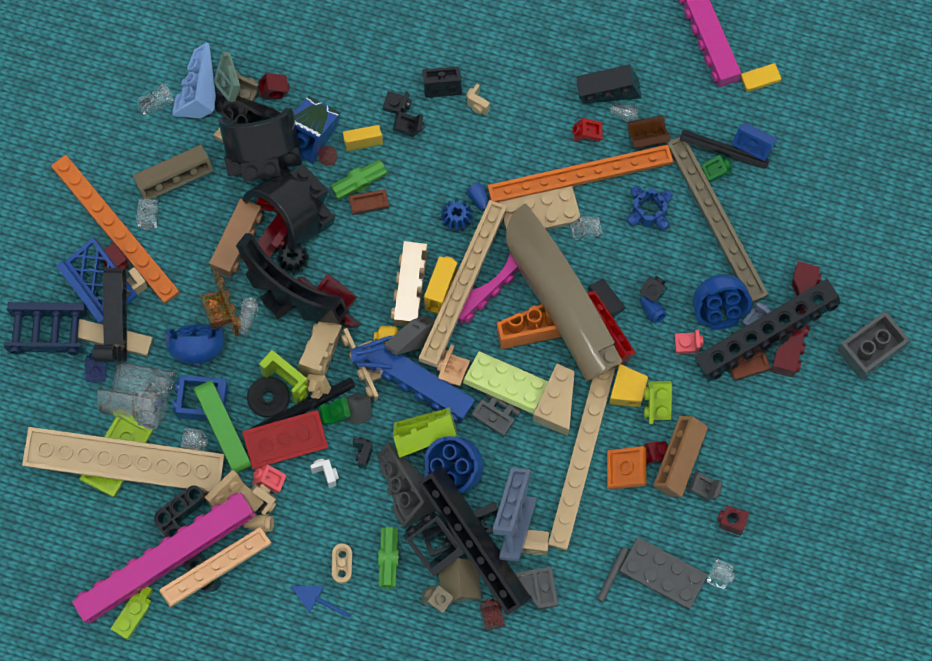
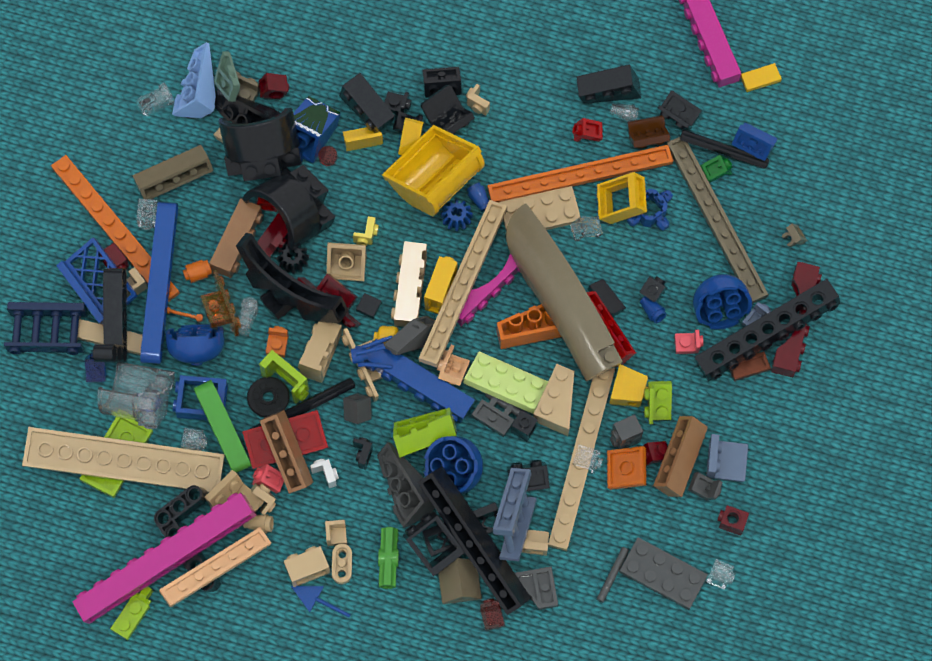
tan tile [306,374,331,399] -> none
green bracket [319,398,351,424] -> none
bright green piece [330,160,387,201] -> none
copper tile [349,189,389,215] -> none
dark tan bracket [420,585,453,613] -> none
dark grey brick [837,311,910,380] -> none
none -> blue beam [140,202,178,364]
none -> orange hinge [167,307,203,322]
none -> orange brick [182,260,212,283]
none -> medium nougat brick [260,410,314,494]
none -> orange bracket [266,326,289,358]
none -> tan brick [284,546,330,587]
none -> tan panel [325,520,347,546]
none -> tan slope [327,243,367,281]
none -> black wedge [339,73,395,133]
none -> light yellow bracket [353,216,379,246]
none -> black tile [356,293,382,319]
none -> yellow container [382,125,485,217]
none -> yellow tile [398,118,424,155]
none -> black bracket [421,85,475,135]
none -> black bracket [507,460,550,491]
none -> black brick [511,410,538,442]
none -> clear bracket [573,445,603,474]
none -> yellow window [597,172,647,224]
none -> dark grey brick [610,414,643,449]
none -> black bracket [658,90,703,130]
none -> sand blue bracket [706,434,748,482]
none -> dark tan tile [782,224,808,247]

